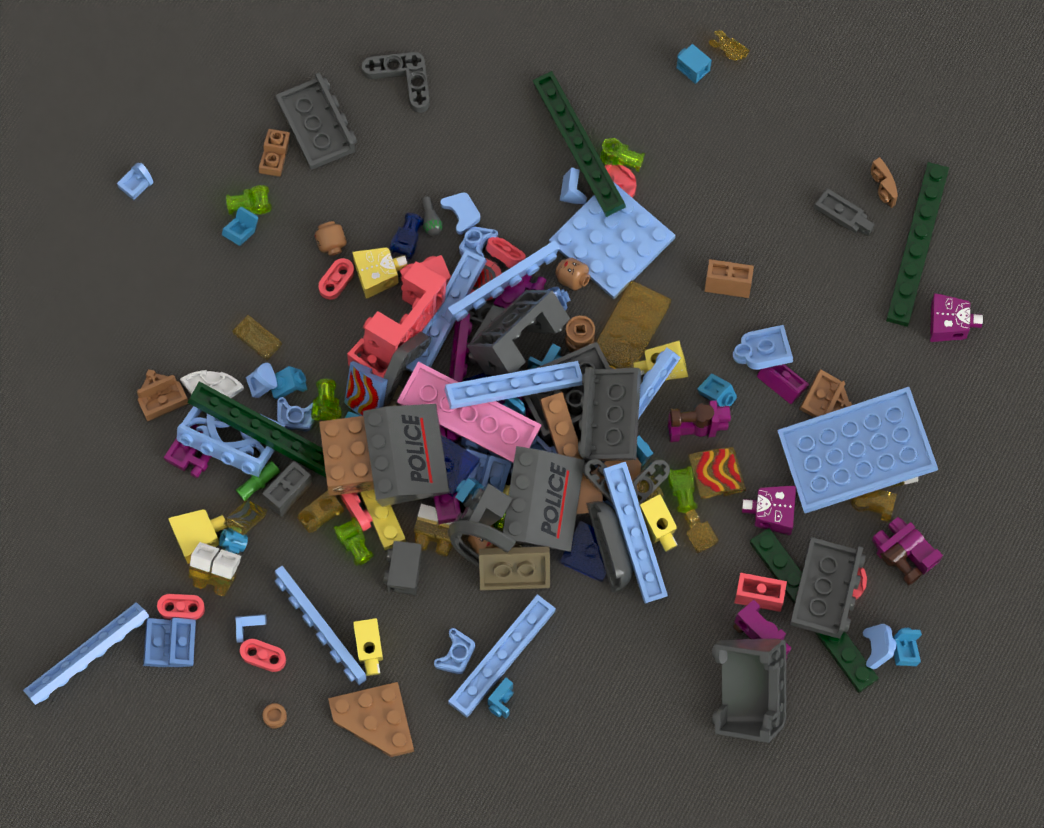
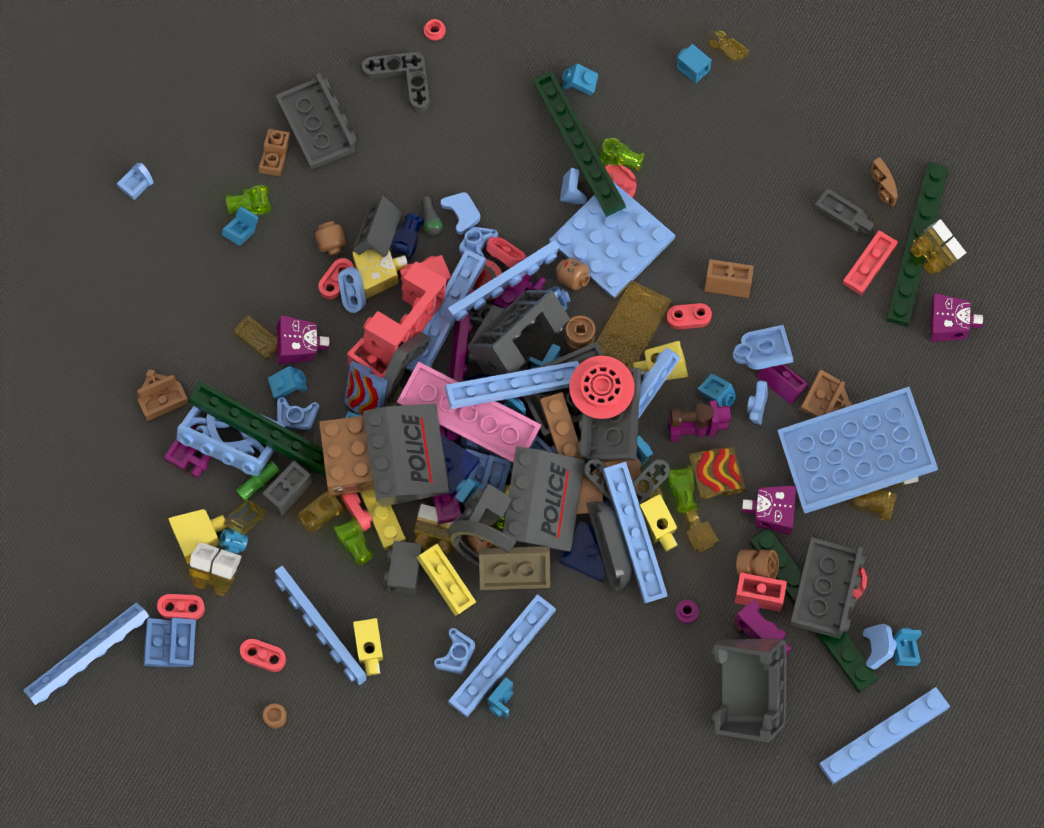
white tile [180,370,244,398] -> none
light blue tile [235,614,267,643] -> none
light blue tile [246,363,277,398] -> none
clear neon green connector [311,379,342,421] -> none
medium nougat plate [328,682,414,757] -> none
magenta hips [872,517,943,586] -> none
none -> magenta torso [276,315,329,364]
none -> light blue plate [338,267,366,313]
none -> dark grey panel [353,196,402,257]
none -> light yellow plate [416,544,476,616]
none -> coral plate [424,19,446,41]
none -> dark azure bracket [562,63,598,95]
none -> coral wheel [569,356,634,419]
none -> coral plate [667,303,712,330]
none -> magenta plate [675,600,699,623]
none -> medium nougat wheel [736,549,779,579]
none -> light blue piece [747,381,768,425]
none -> light blue plate [819,687,950,785]
none -> coral plate [843,230,898,296]
none -> clear yellow hips [911,219,966,275]

